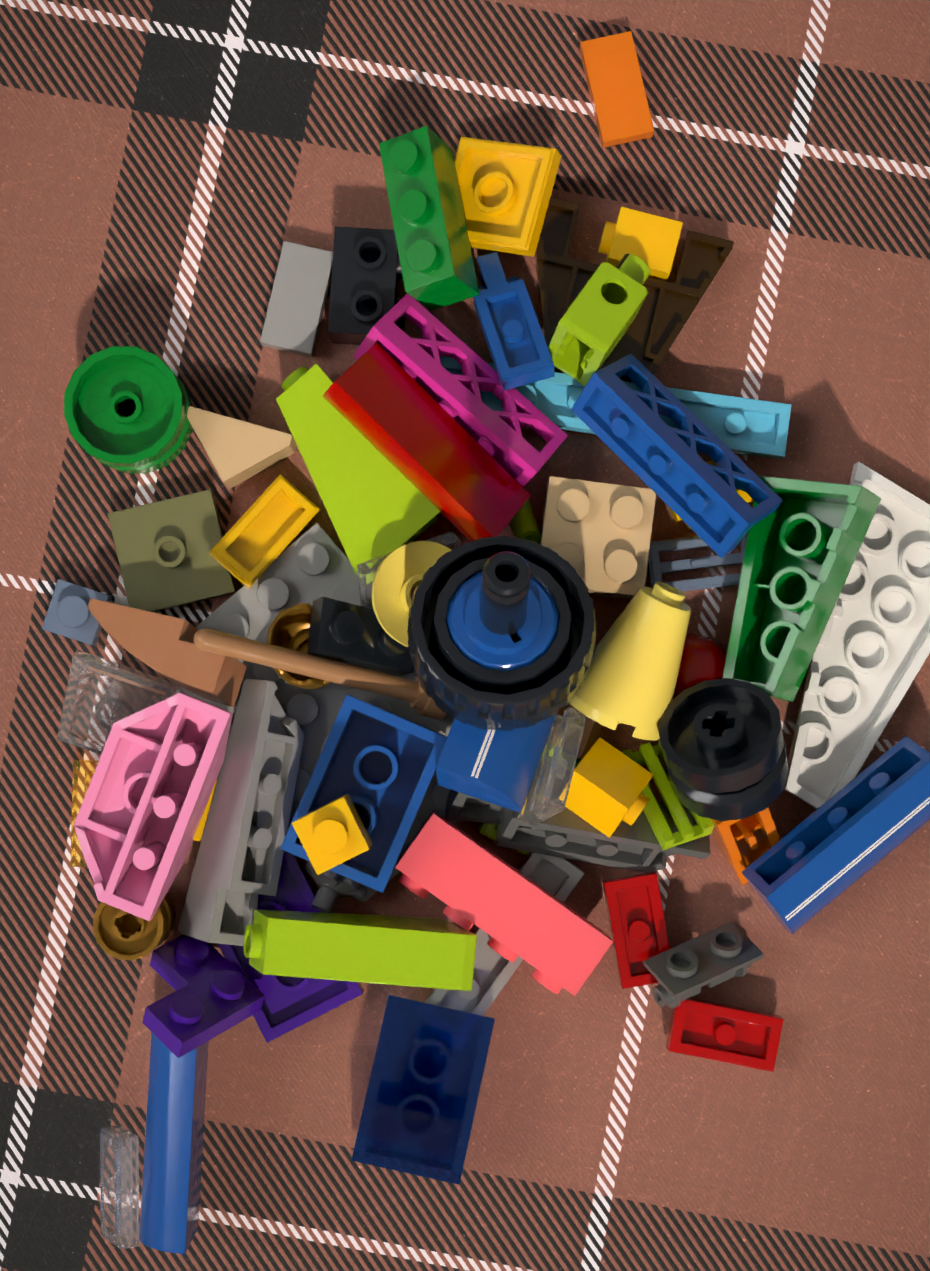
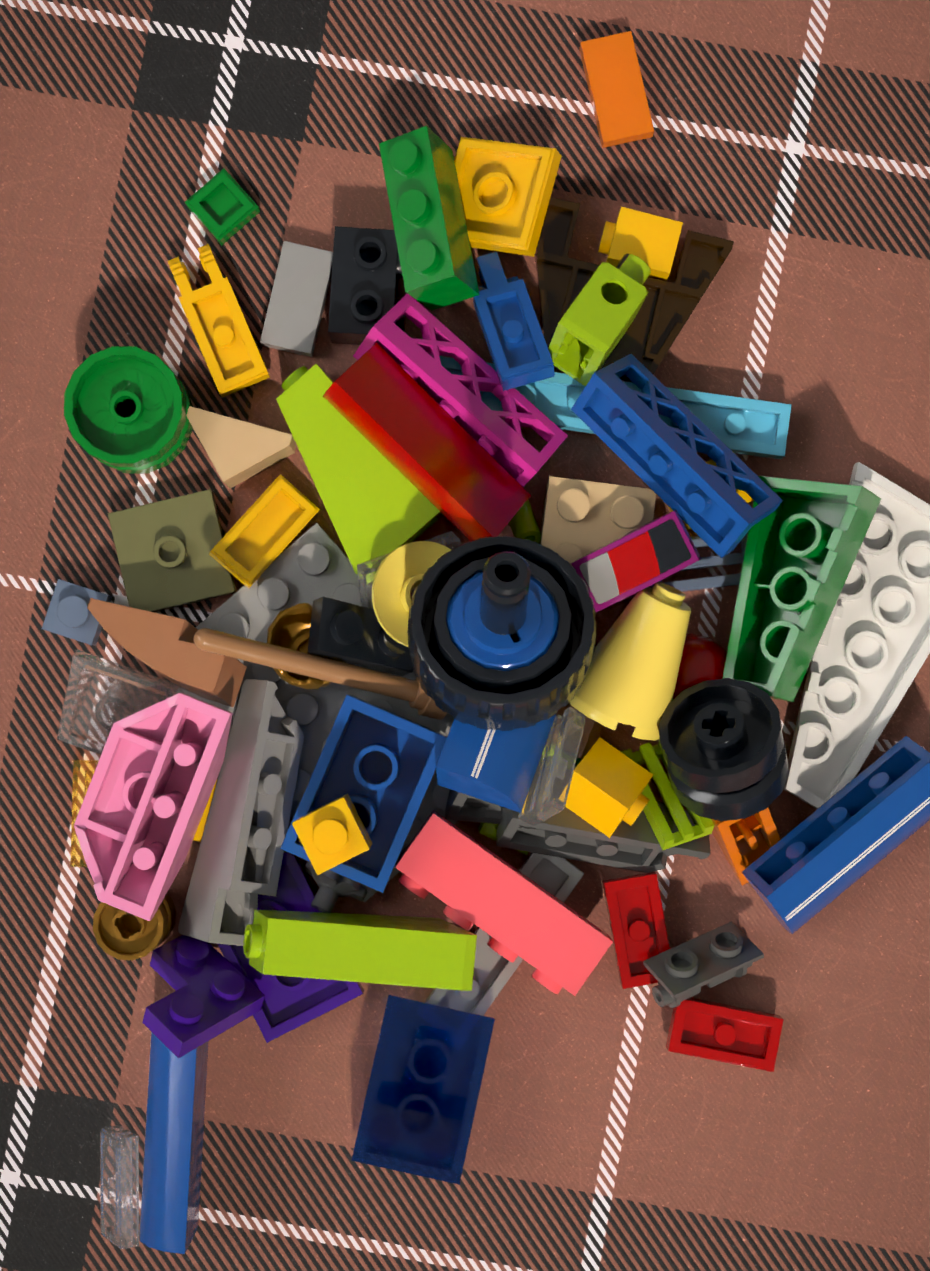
none -> yellow hinge [168,244,270,398]
none -> green tile [185,168,260,246]
none -> slope [571,510,701,612]

